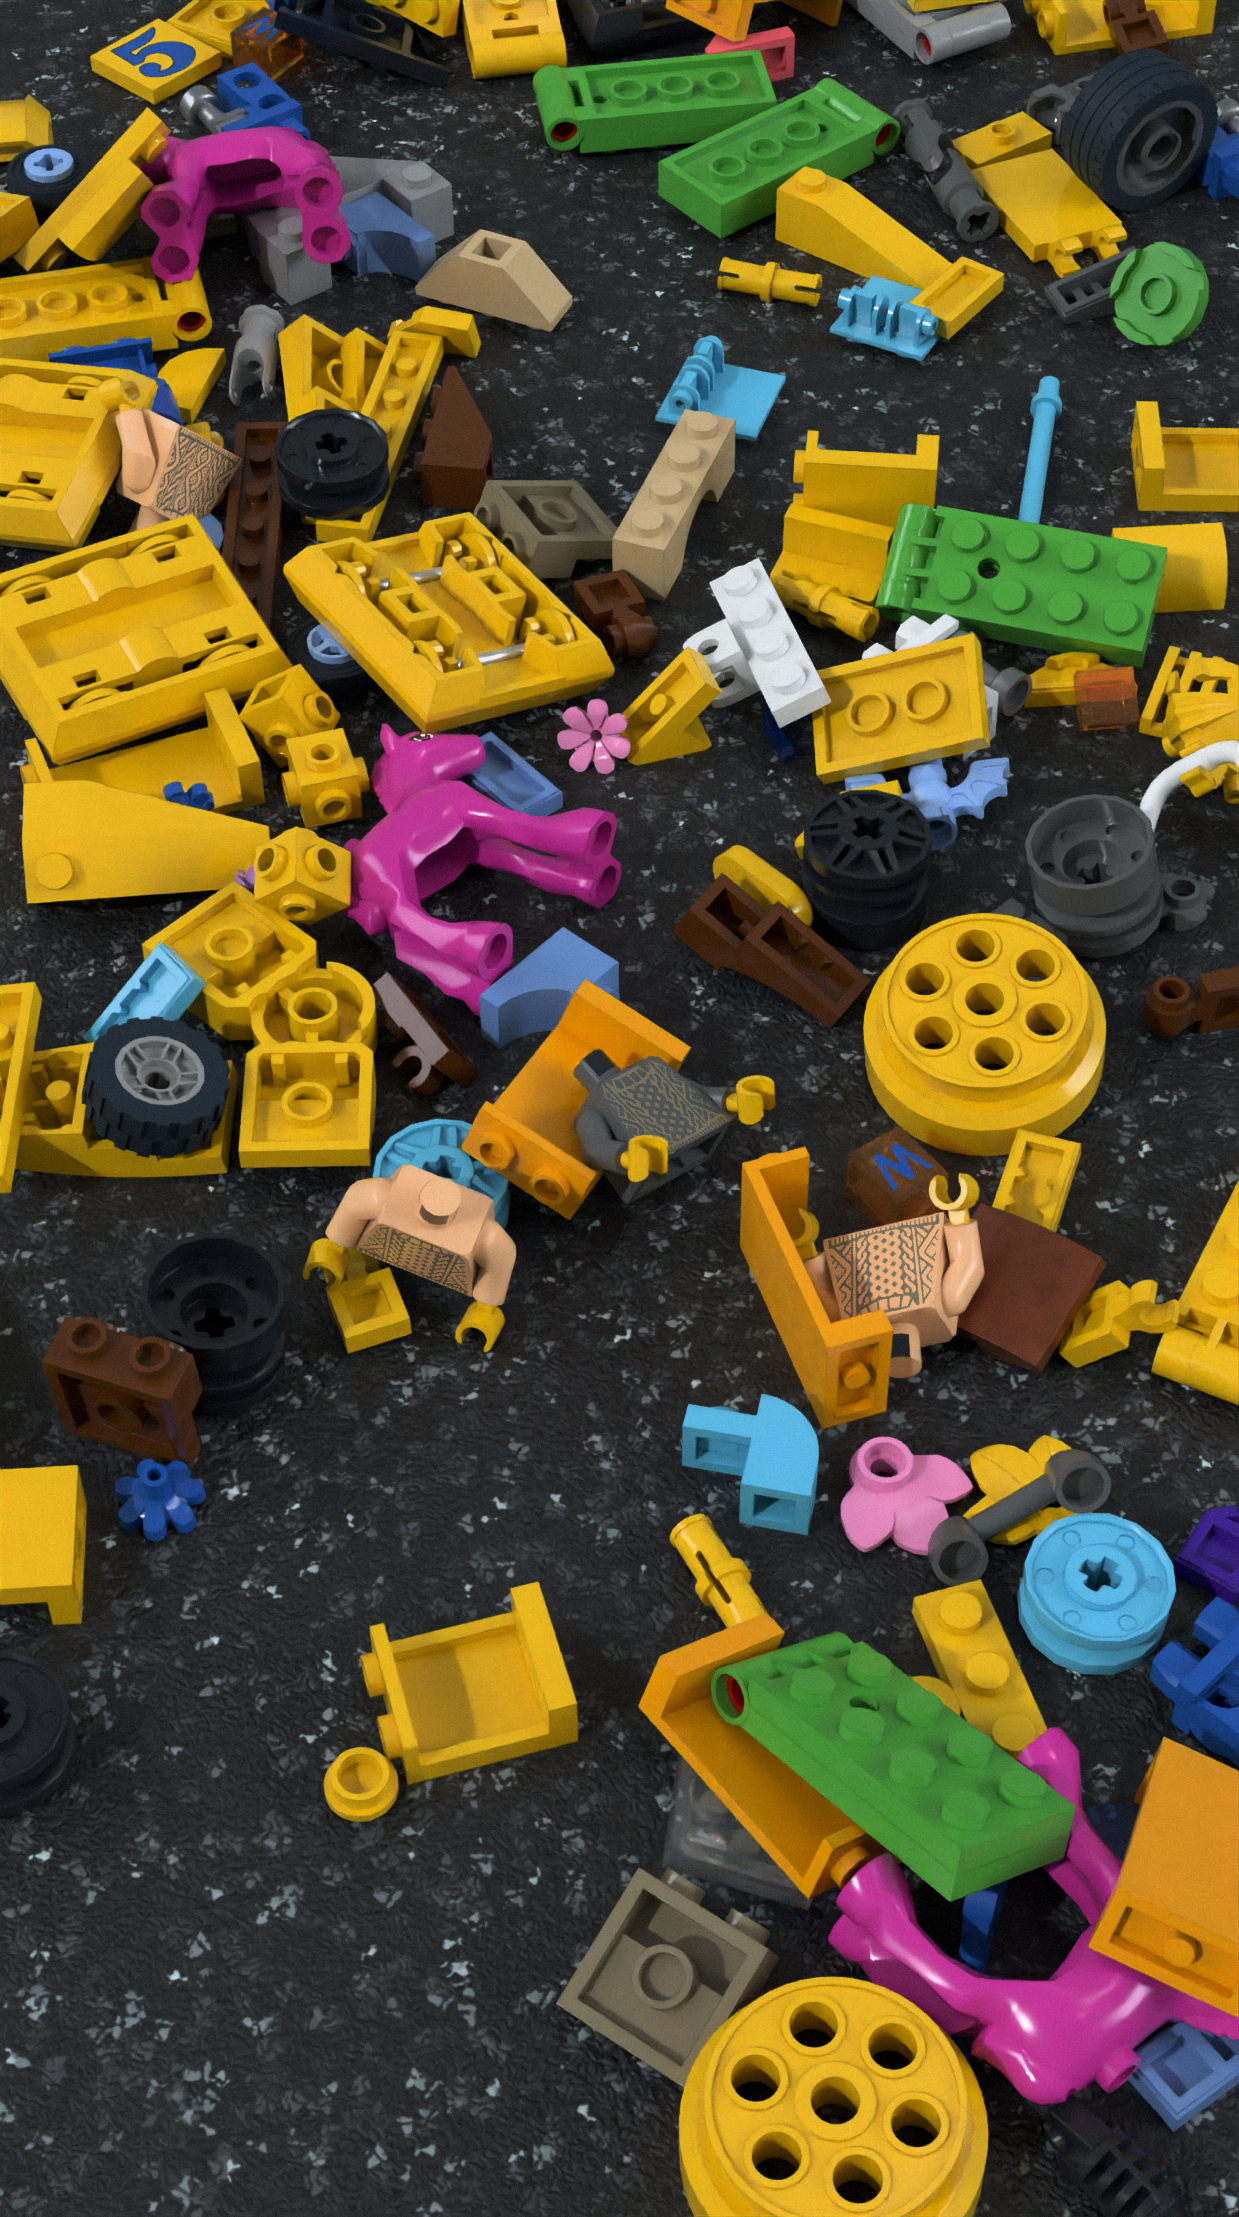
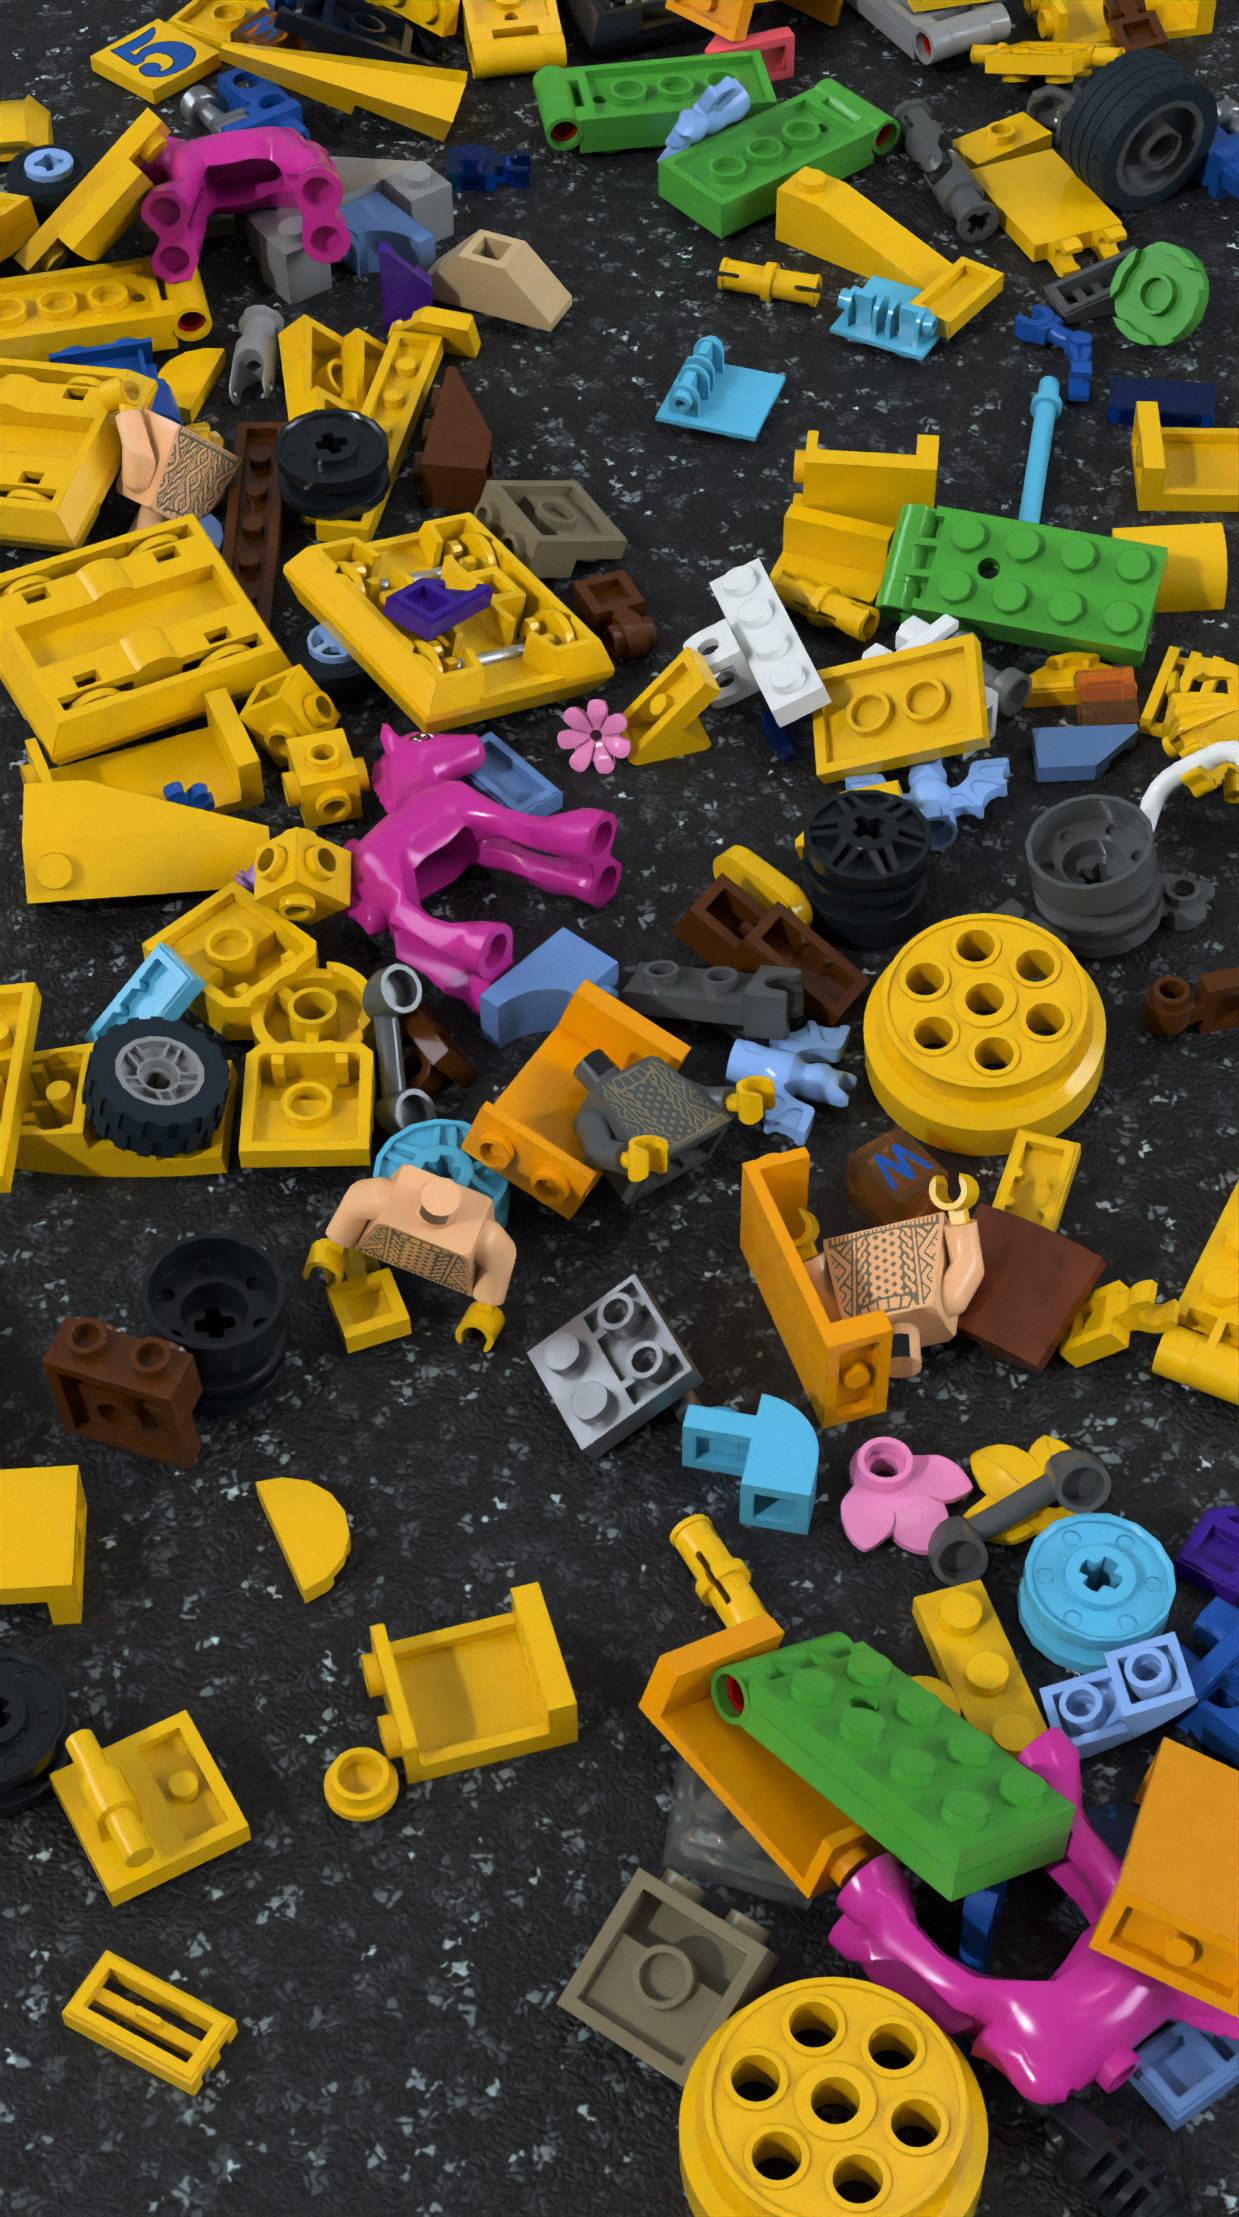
blue plant [114,1458,206,1541] -> none
tan arch [612,409,736,602] -> none
none -> yellow plate [49,1710,251,1907]
none -> yellow tile [61,1950,238,2097]
none -> yellow wedge [218,41,468,142]
none -> yellow tile [255,1477,351,1604]
none -> dark grey bar [362,963,437,1136]
none -> dark purple tile [378,242,434,331]
none -> dark purple tile [383,578,494,641]
none -> clear blue plate [447,144,531,191]
none -> flat silver plate [527,1273,704,1461]
none -> dark grey plate [622,960,805,1040]
none -> light blue animal [657,76,750,162]
none -> light blue animal [725,1020,857,1146]
none -> yellow plate [970,41,1126,84]
none -> blue piece [1014,304,1092,402]
none -> medium blue tile [1030,724,1139,782]
none -> light blue slope [1039,1631,1198,1760]
none -> clear blue tile [1107,375,1215,428]

